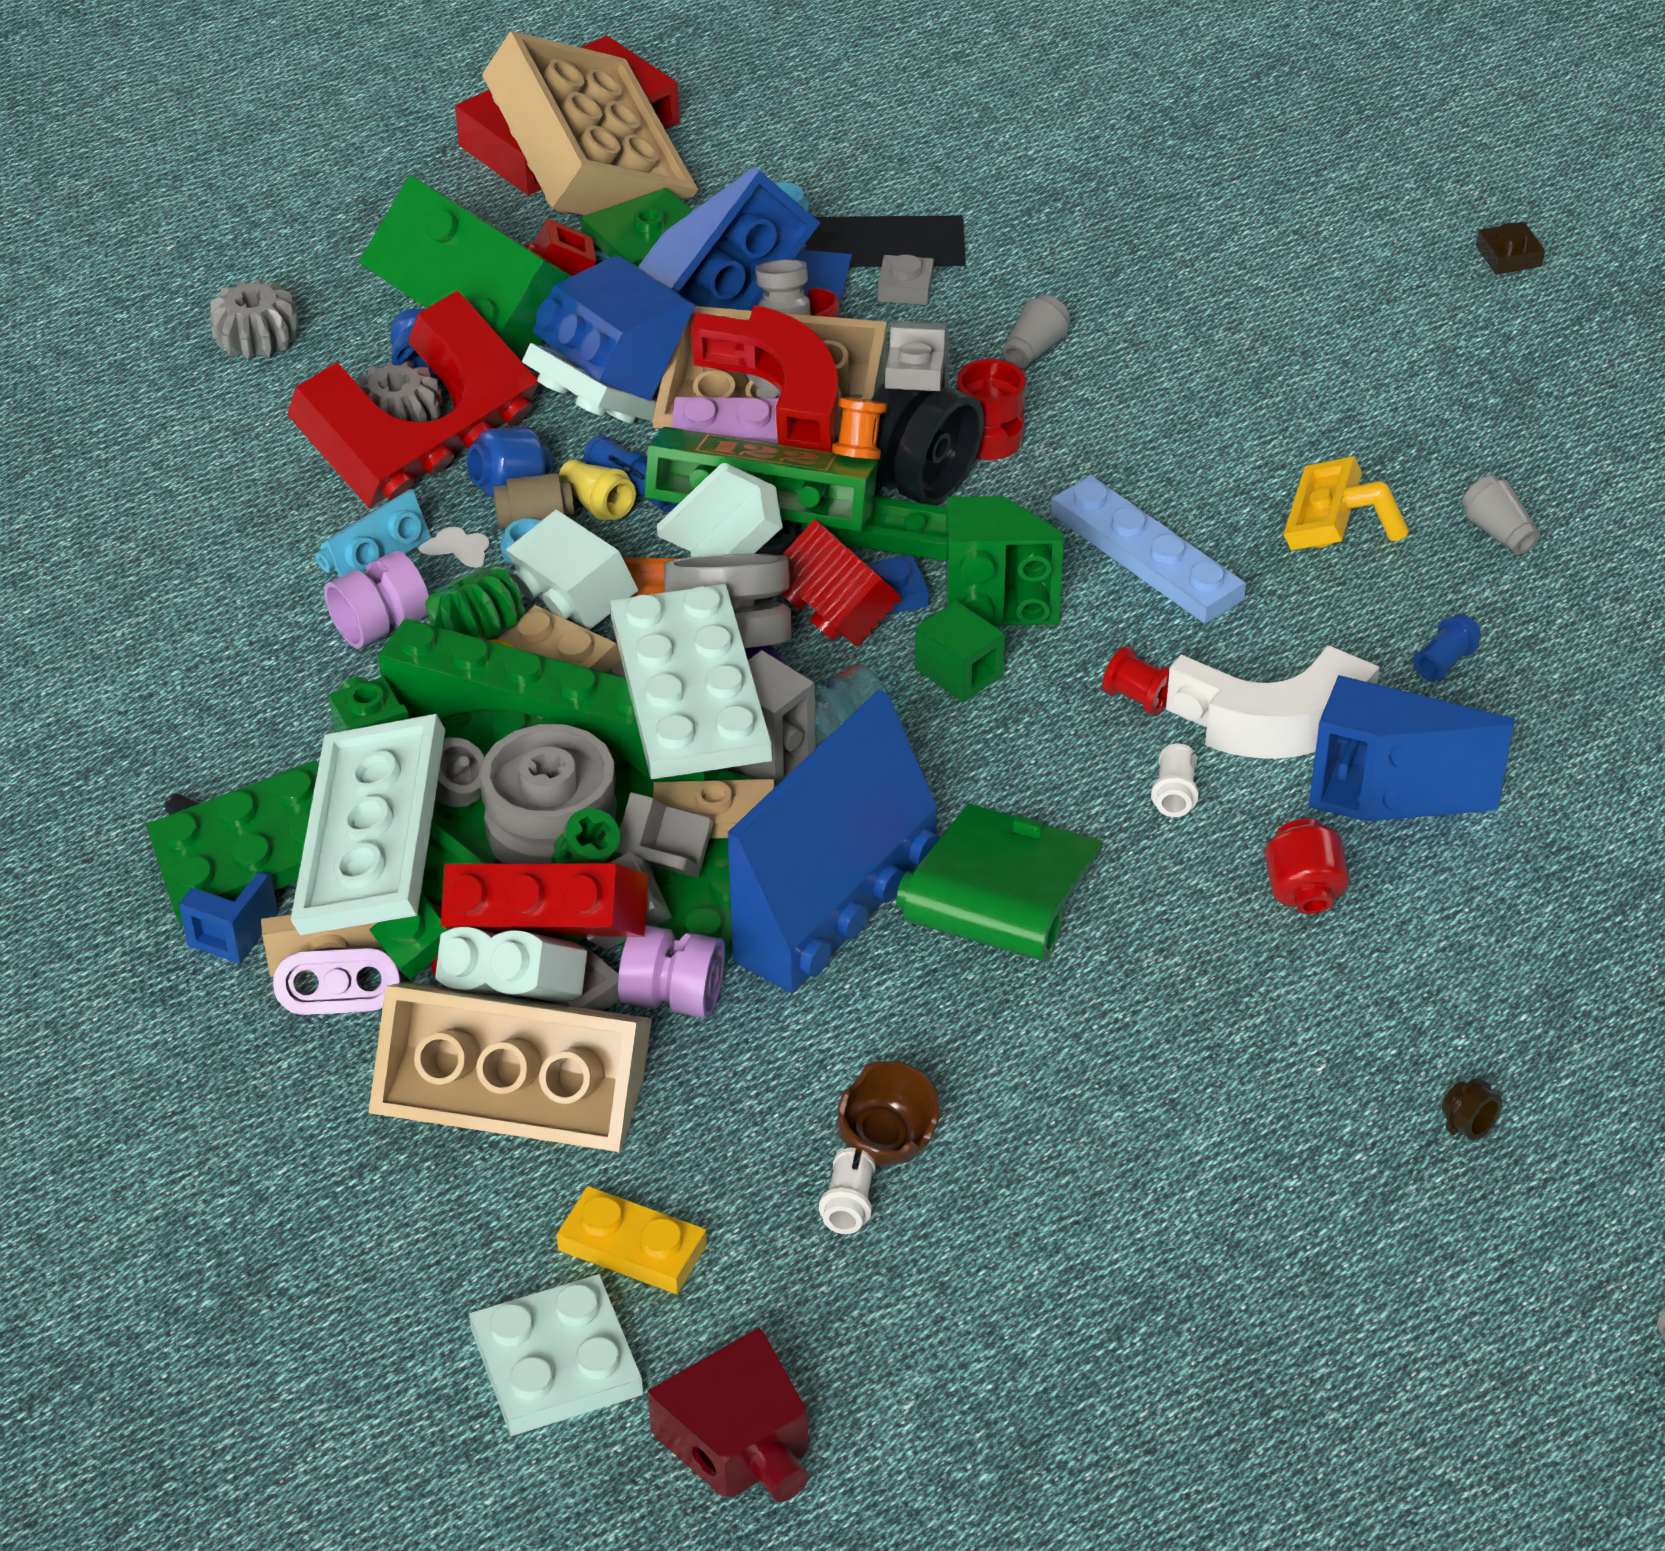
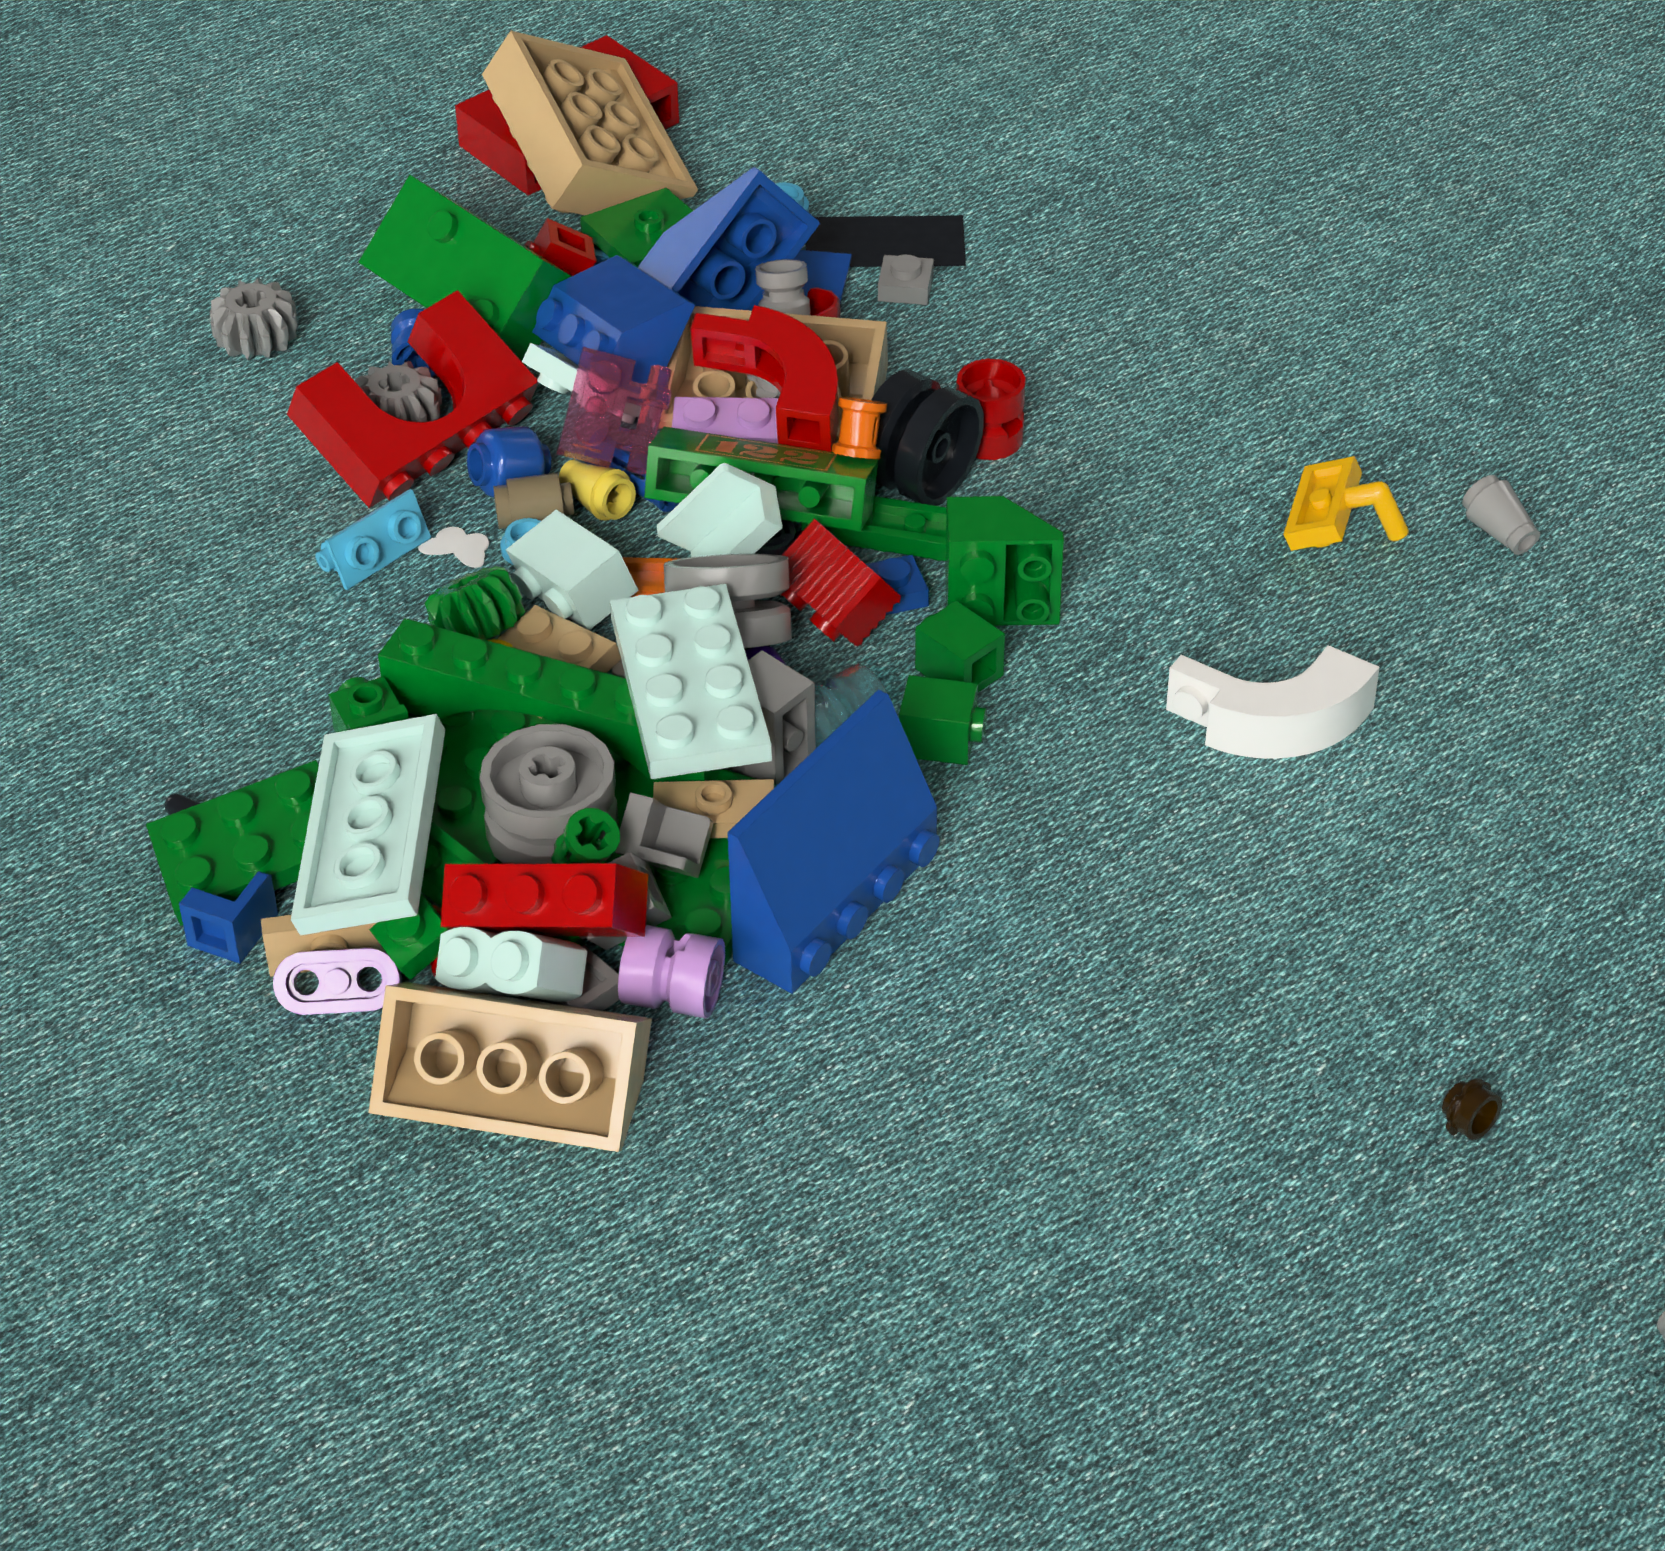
lavender wheel [324,550,429,649] -> none
light grey hat [435,737,484,808] -> none
light aqua plate [469,1274,643,1436] -> none
yellow plate [556,1186,707,1295] -> none
dark red torso [647,1328,809,1502] -> none
white pin [819,1147,876,1234] -> none
reddish brown hair [836,1061,940,1167] -> none
light grey arch [885,320,949,391] -> none
green door [896,803,1103,962] -> none
light grey cone [1002,295,1070,369] -> none
light blue plate [1051,475,1246,624] -> none
red bush [1102,646,1170,717] -> none
white pin [1151,743,1199,817] -> none
red head [1264,819,1350,914] -> none
blue slope [1309,675,1515,822] -> none
blue pin [1413,614,1481,682] -> none
dark brown plate [1476,222,1545,275] -> none
none -> clear pink plate [556,347,672,475]
none -> green brick [899,675,987,765]

